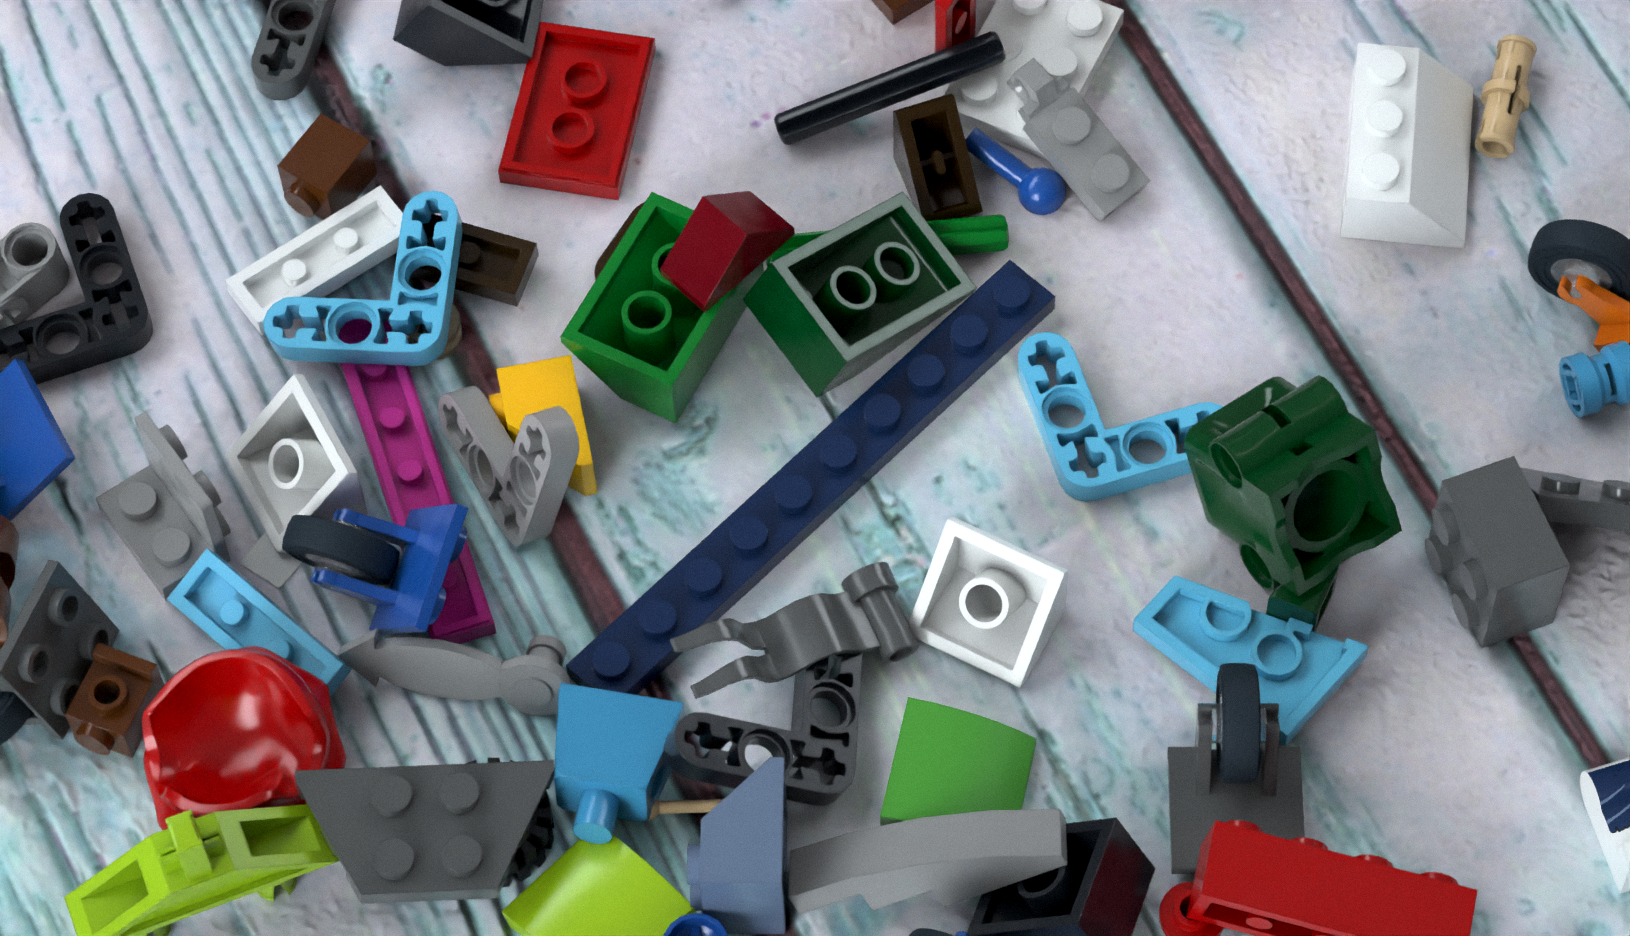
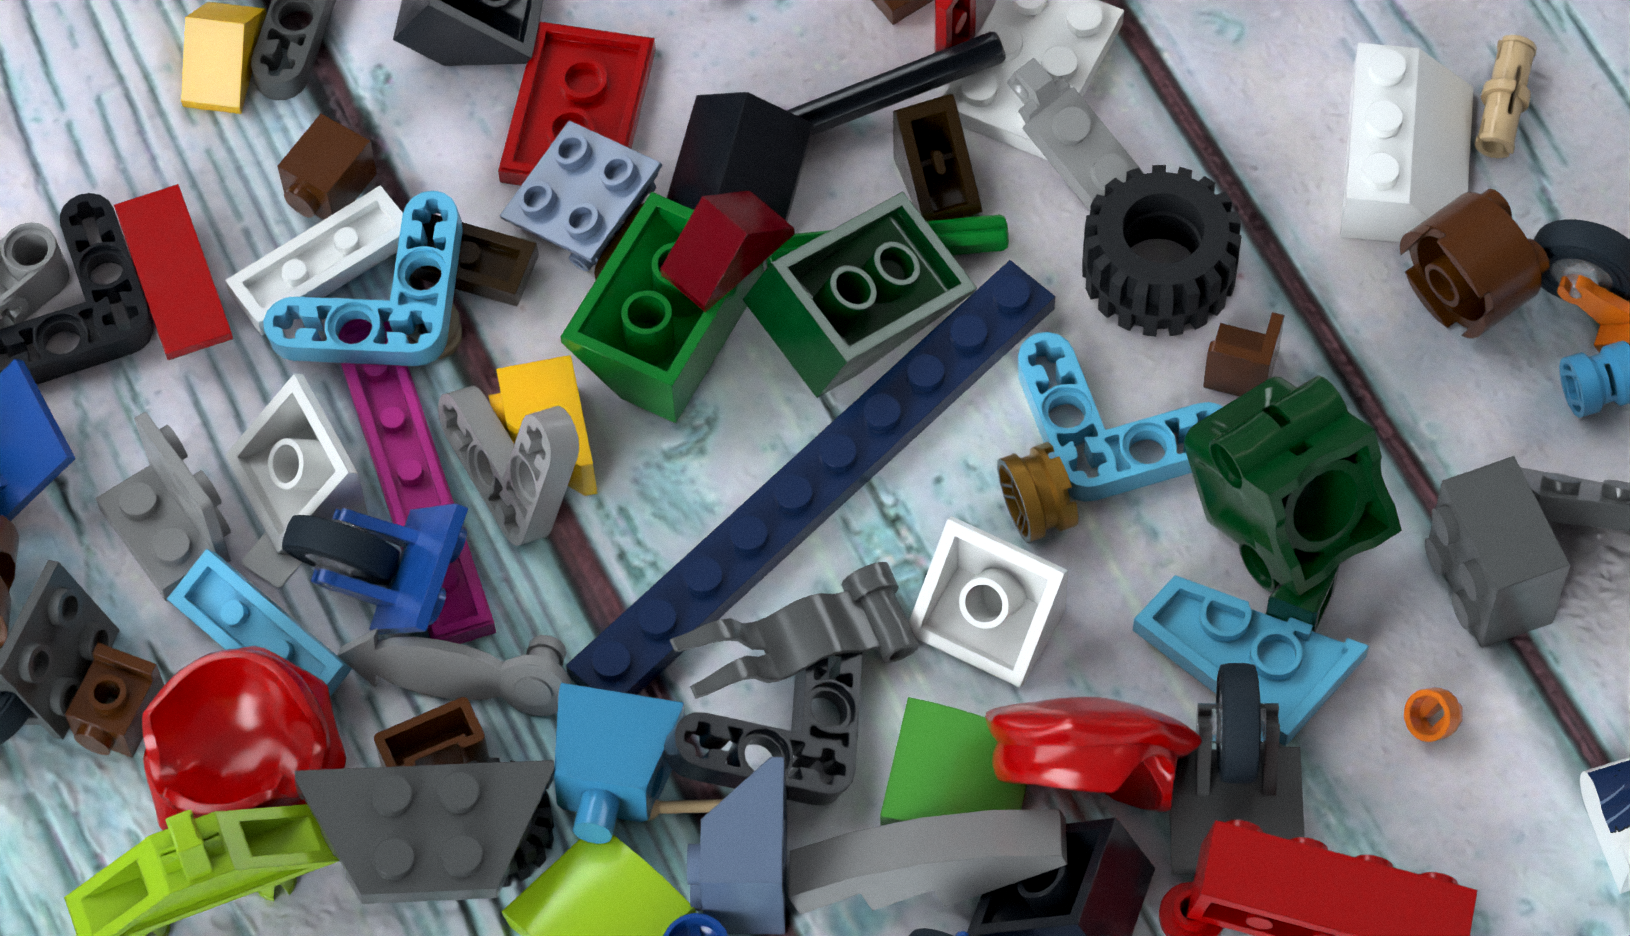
blue bar [965,127,1066,215] -> none
none -> red piece [114,184,233,360]
none -> yellow slope [181,2,267,114]
none -> reddish brown piece [374,697,490,767]
none -> hinge [499,121,663,272]
none -> black slope [667,92,814,221]
none -> red piece [985,697,1202,812]
none -> pearl gold wheel [997,442,1079,543]
none -> black tyre [1082,165,1242,337]
none -> reddish brown panel [1203,312,1285,397]
none -> reddish brown brick [1399,188,1550,339]
none -> orange hinge [1404,687,1463,742]

